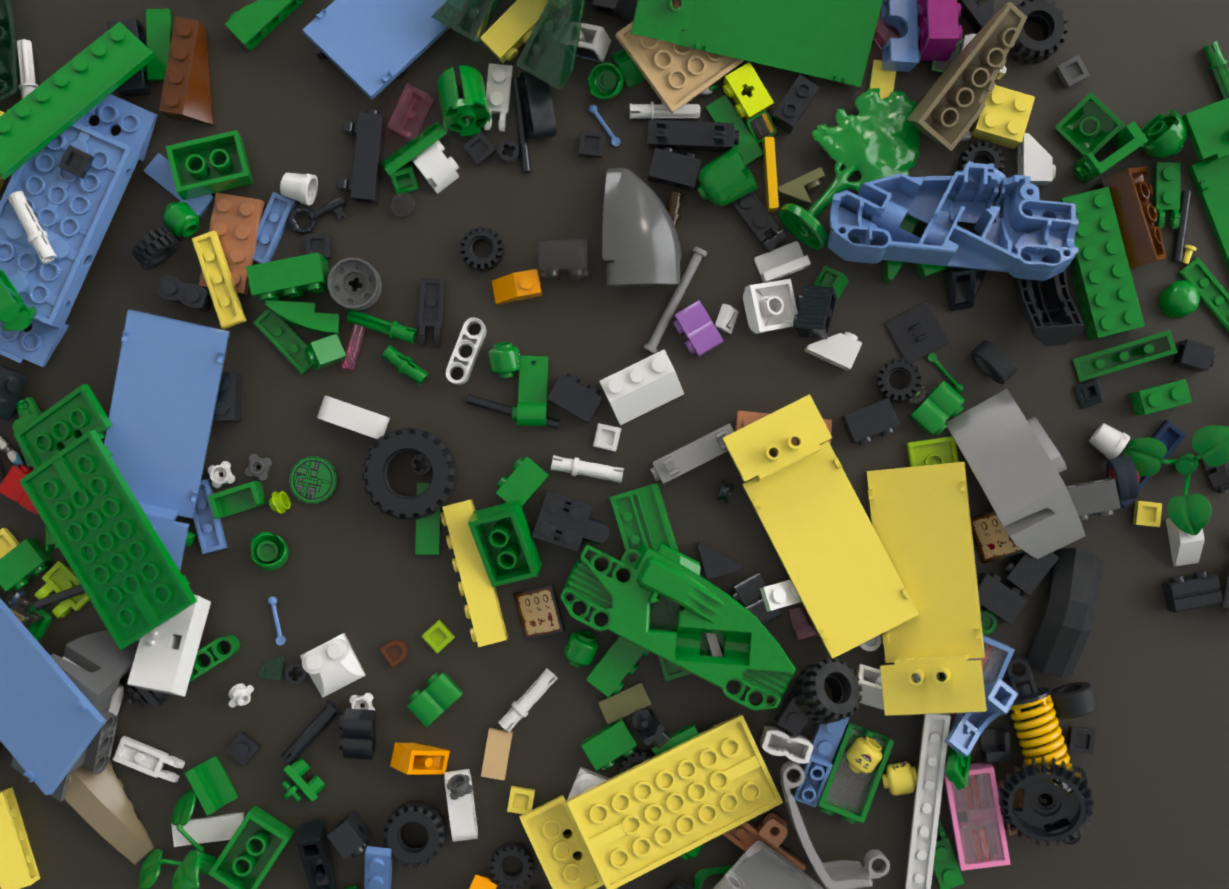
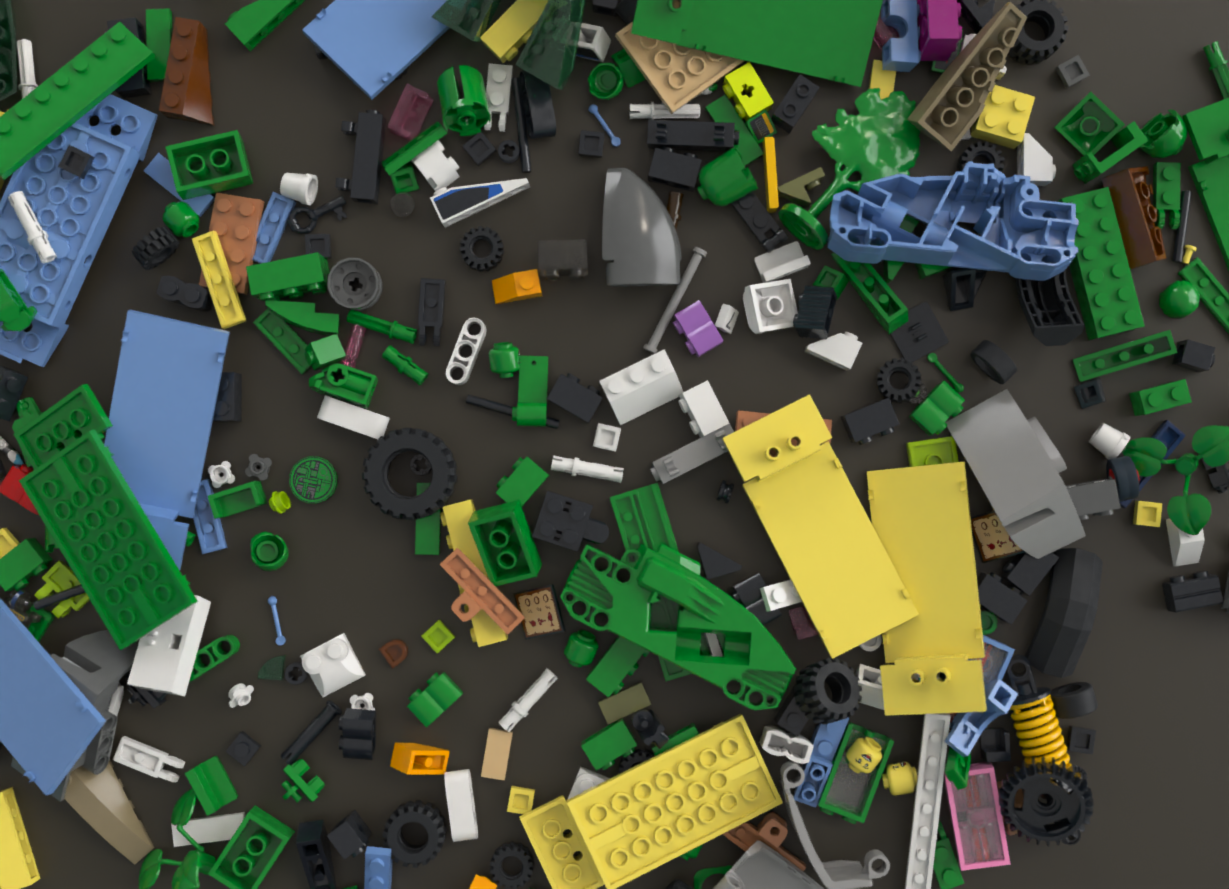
dark grey plate [447,774,473,800] -> none
none -> green piece [309,363,378,409]
none -> slope [430,178,530,228]
none -> nougat plate [440,547,525,635]
none -> white brick [678,380,729,438]
none -> green slope [831,253,908,334]

